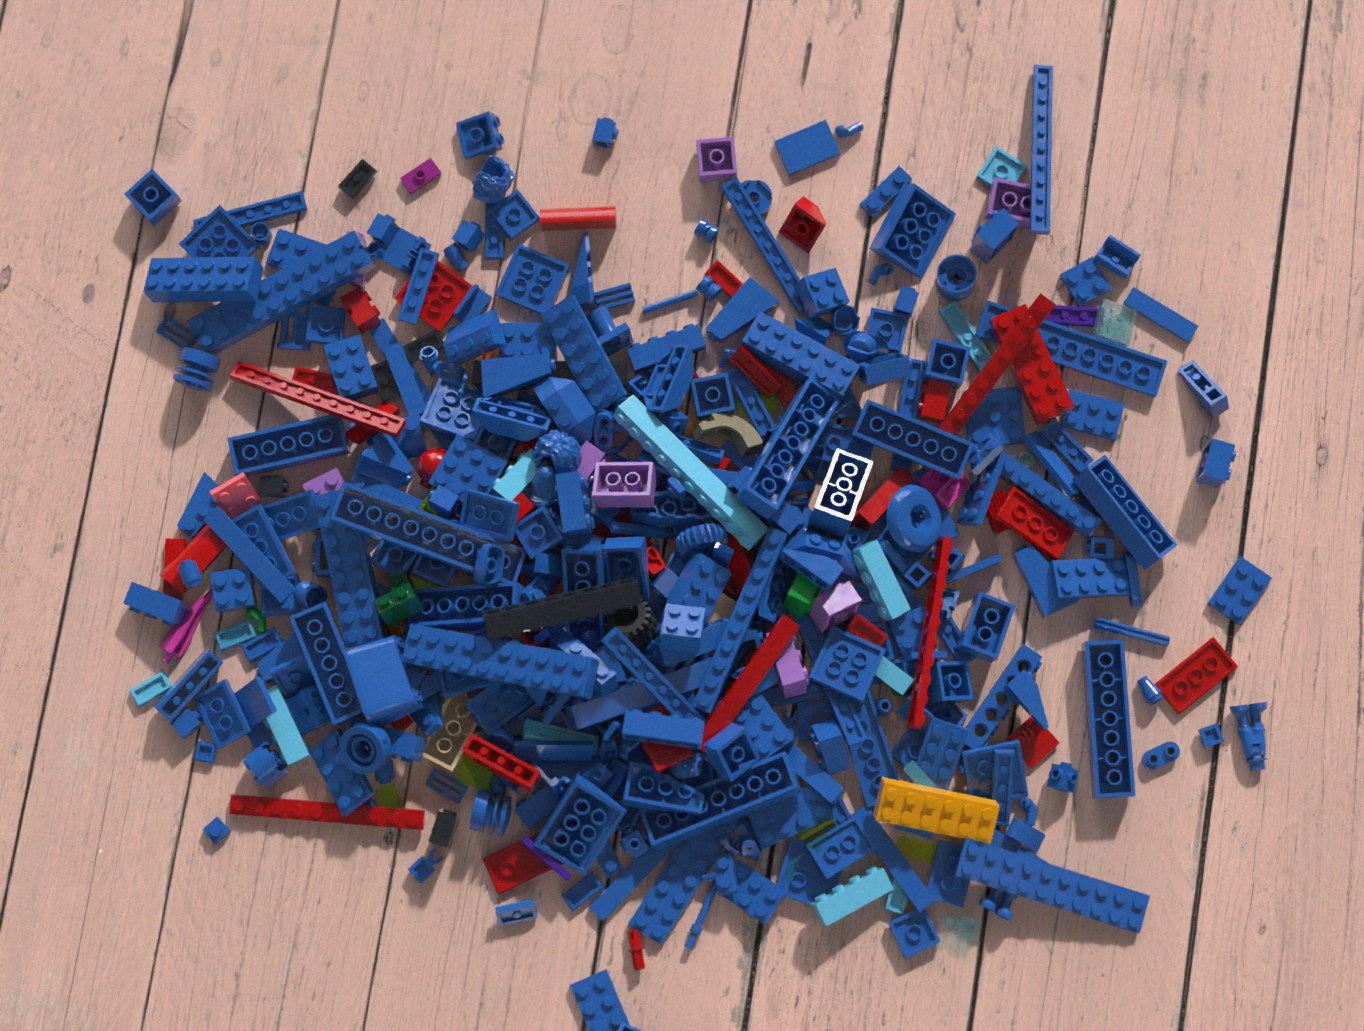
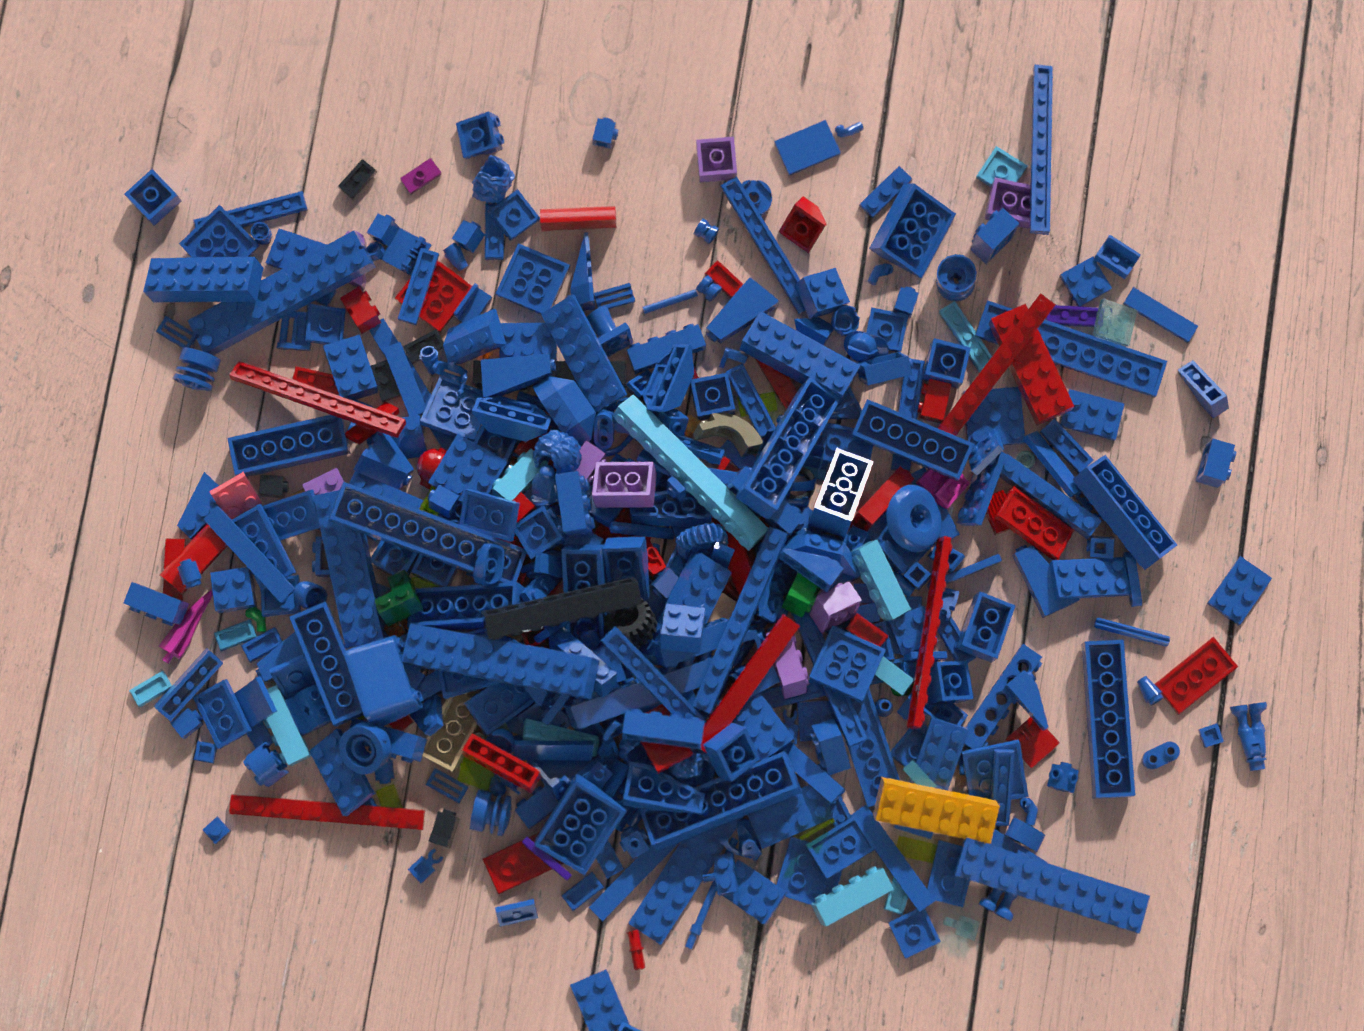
red tile [729,344,784,398] -> none

